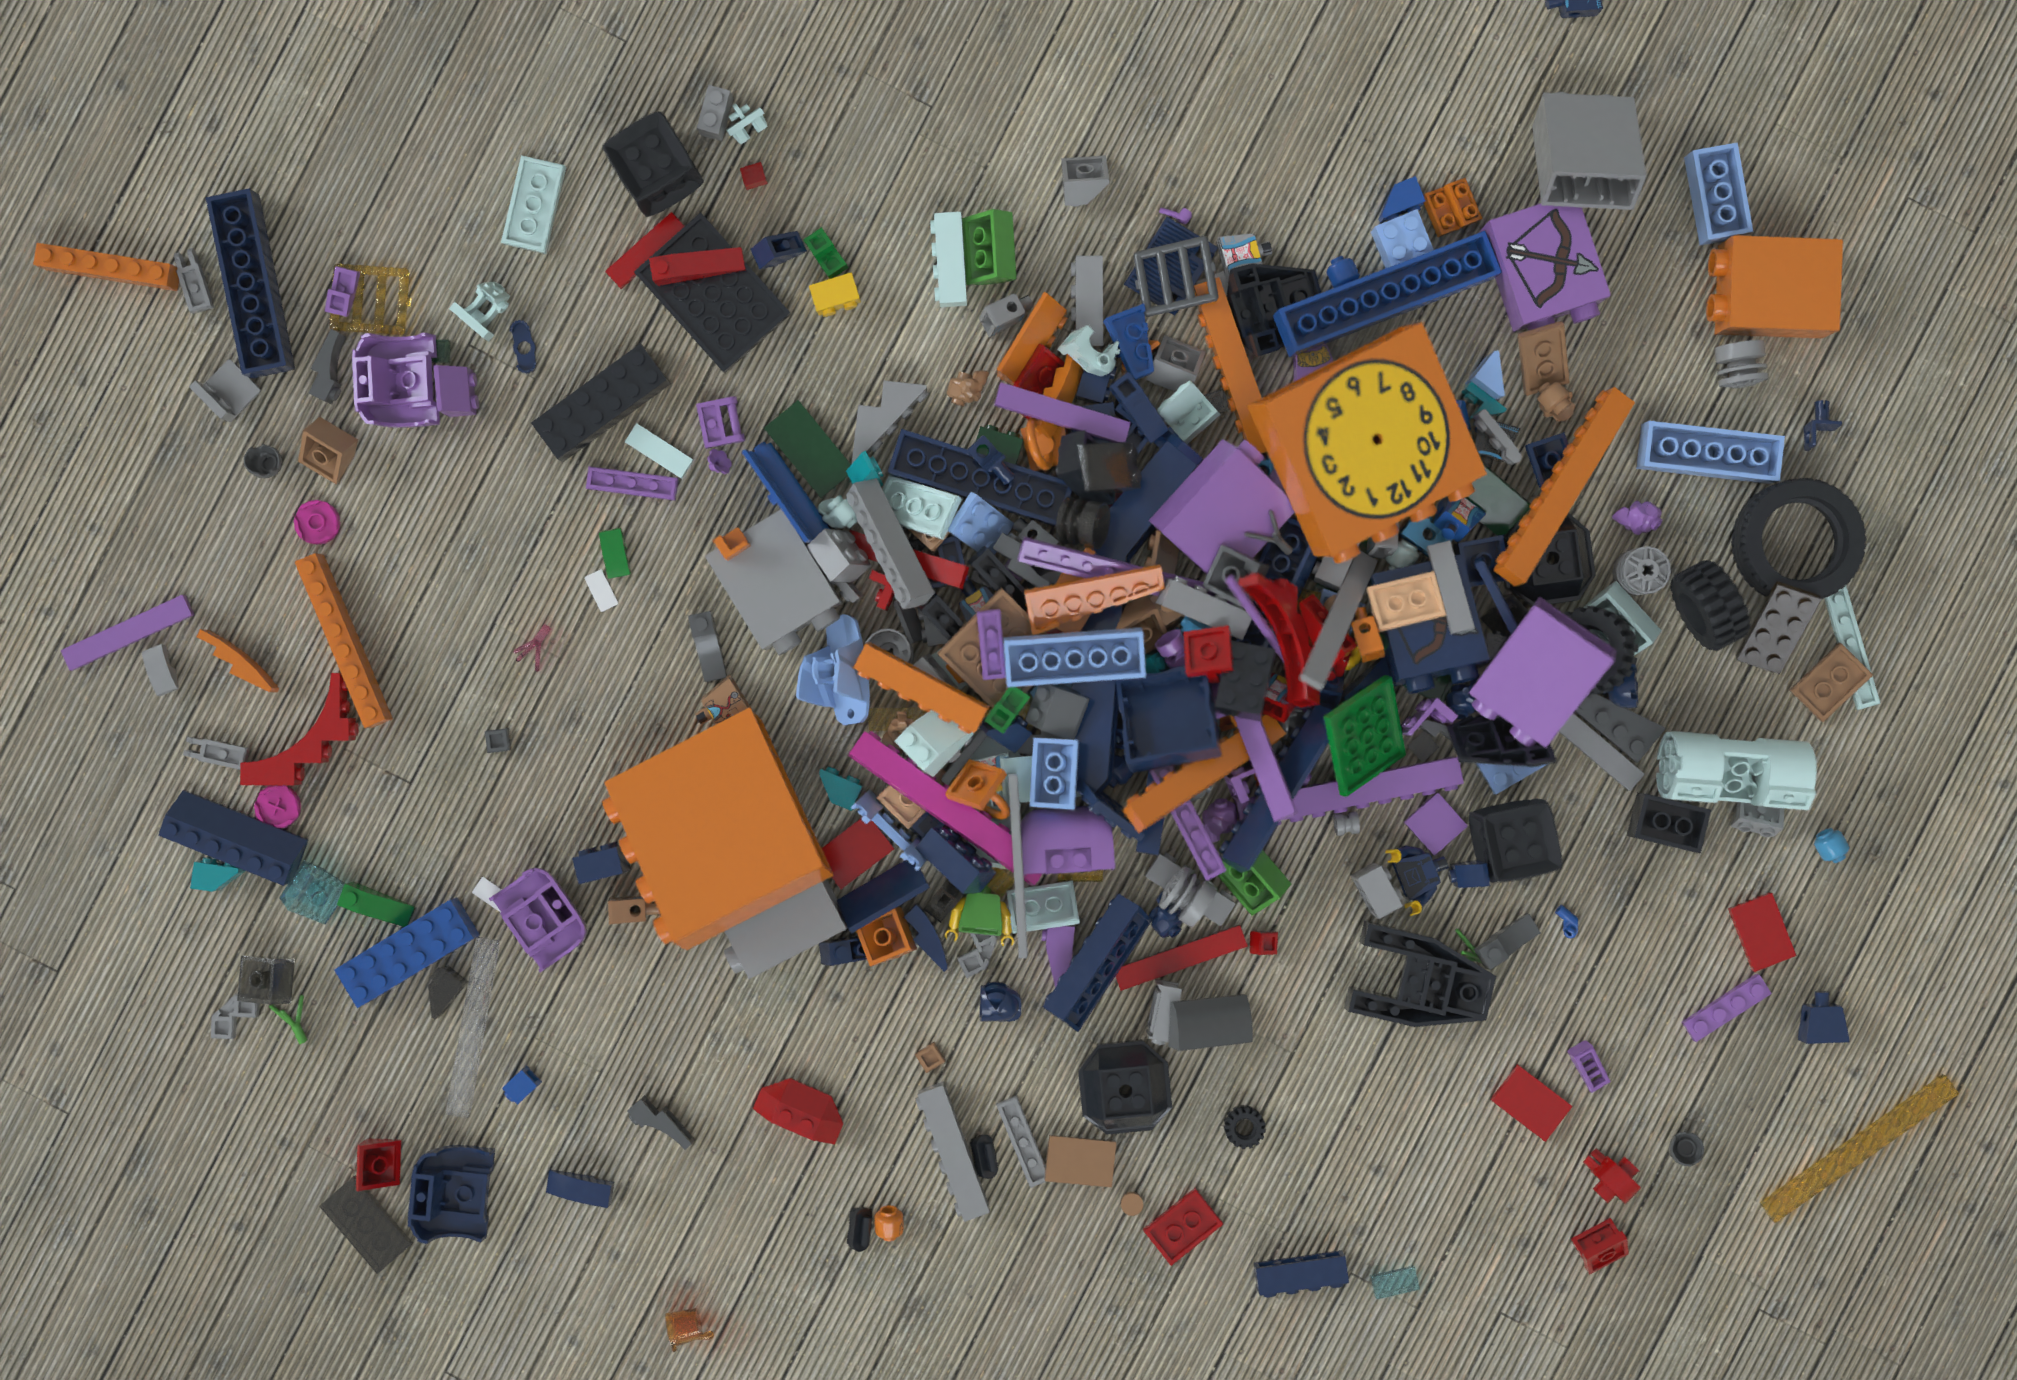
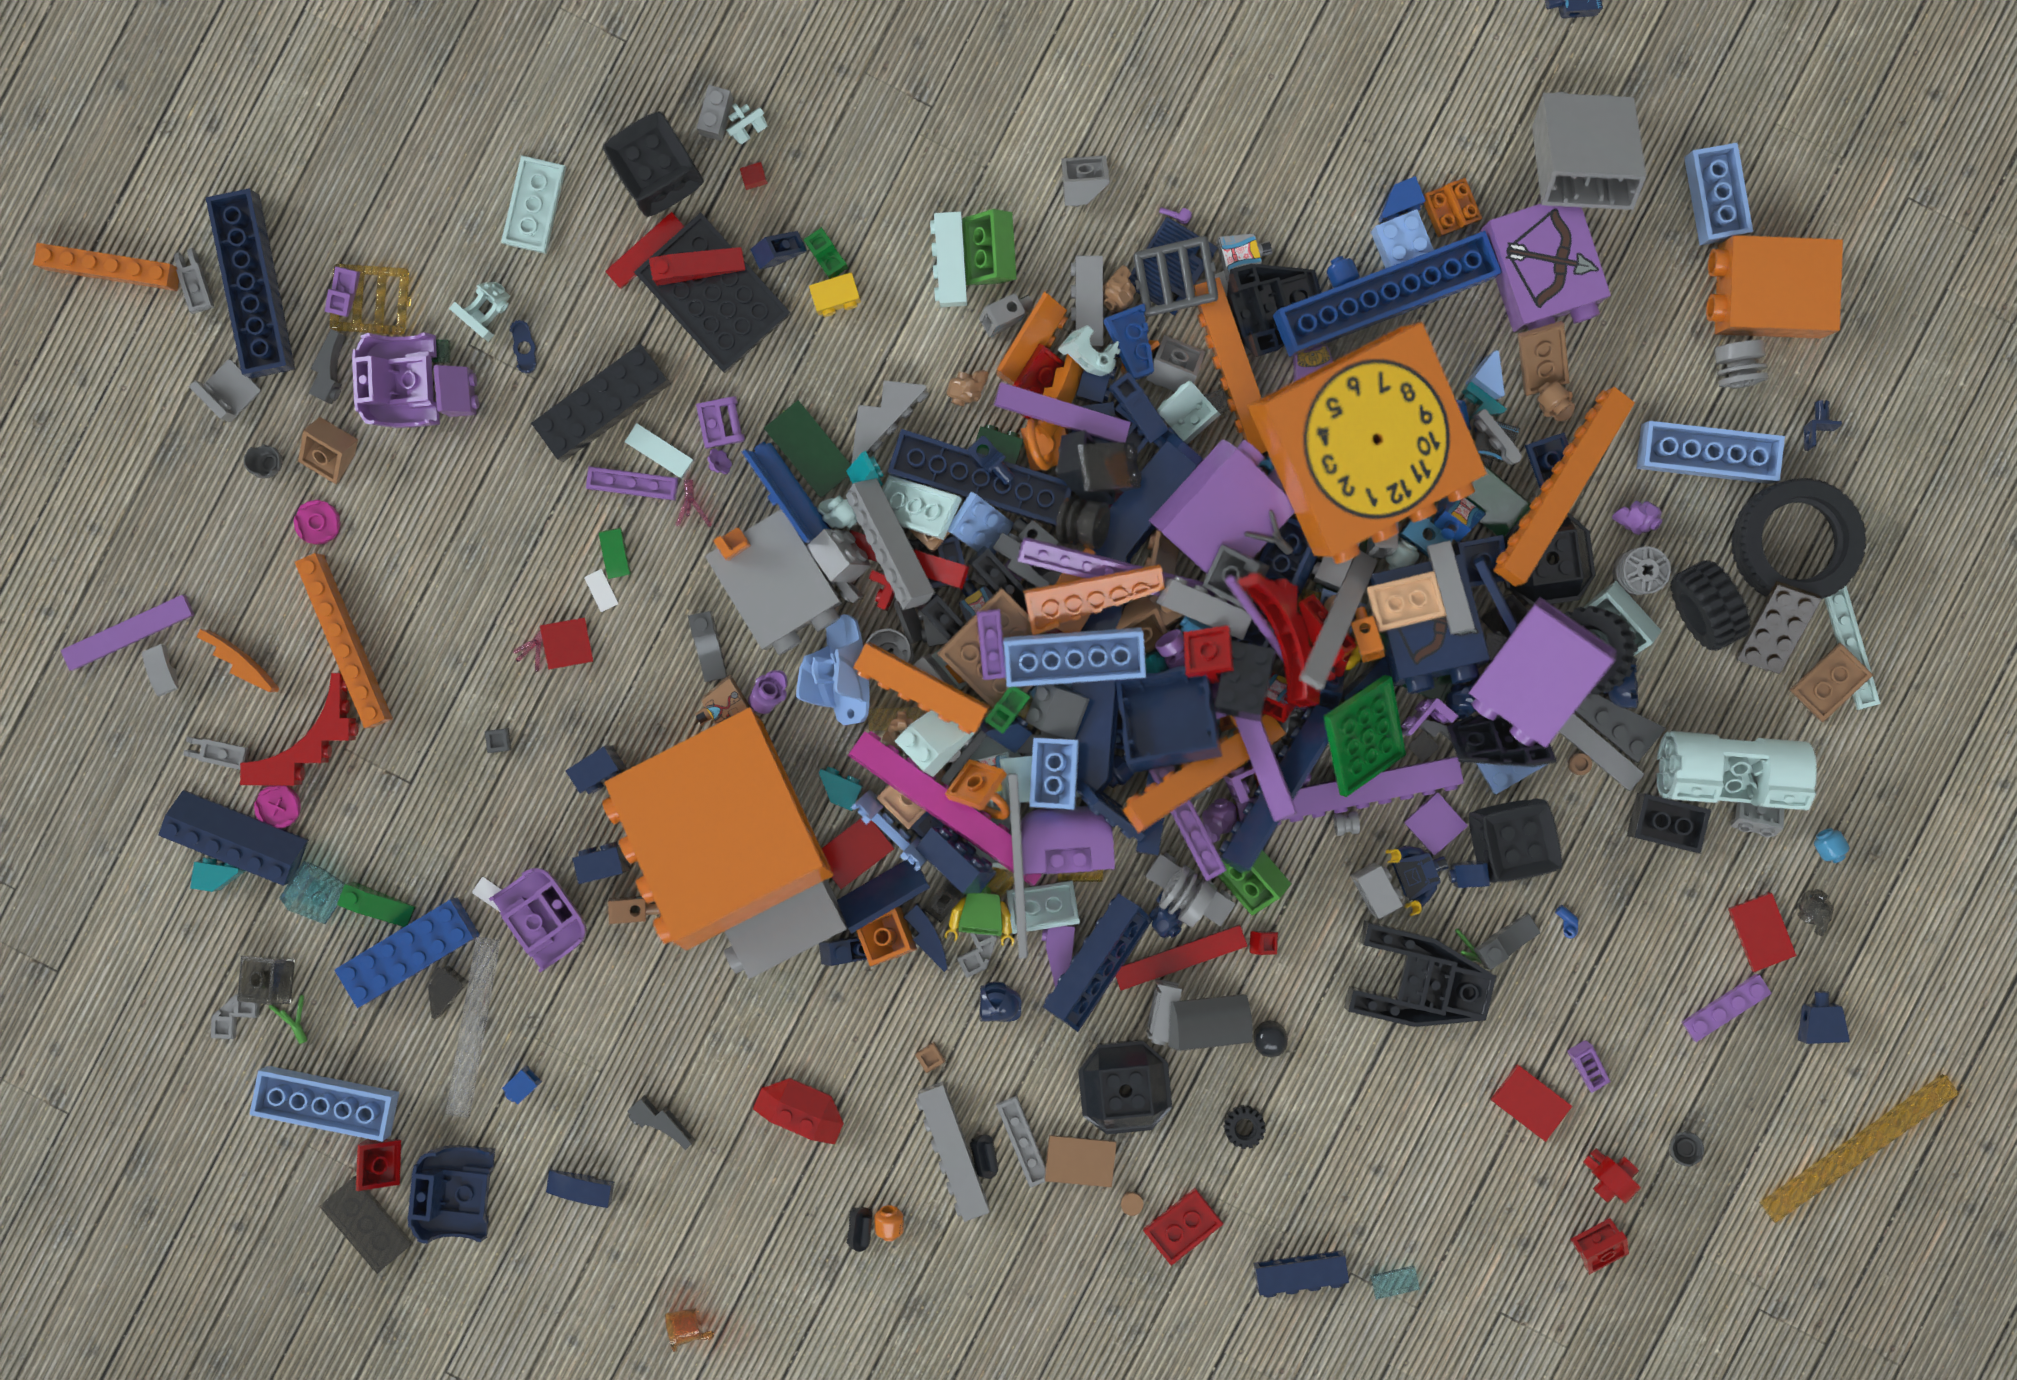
none -> light blue brick [249,1066,399,1142]
none -> red tile [539,617,593,670]
none -> dark blue brick [565,745,627,795]
none -> clear pink plant [676,479,712,527]
none -> medium lavender head [748,670,787,714]
none -> medium nougat head [1103,265,1136,313]
none -> black hair [1254,1020,1288,1058]
none -> medium nougat tile [1568,753,1592,775]
none -> clear smoke head [1797,889,1834,936]

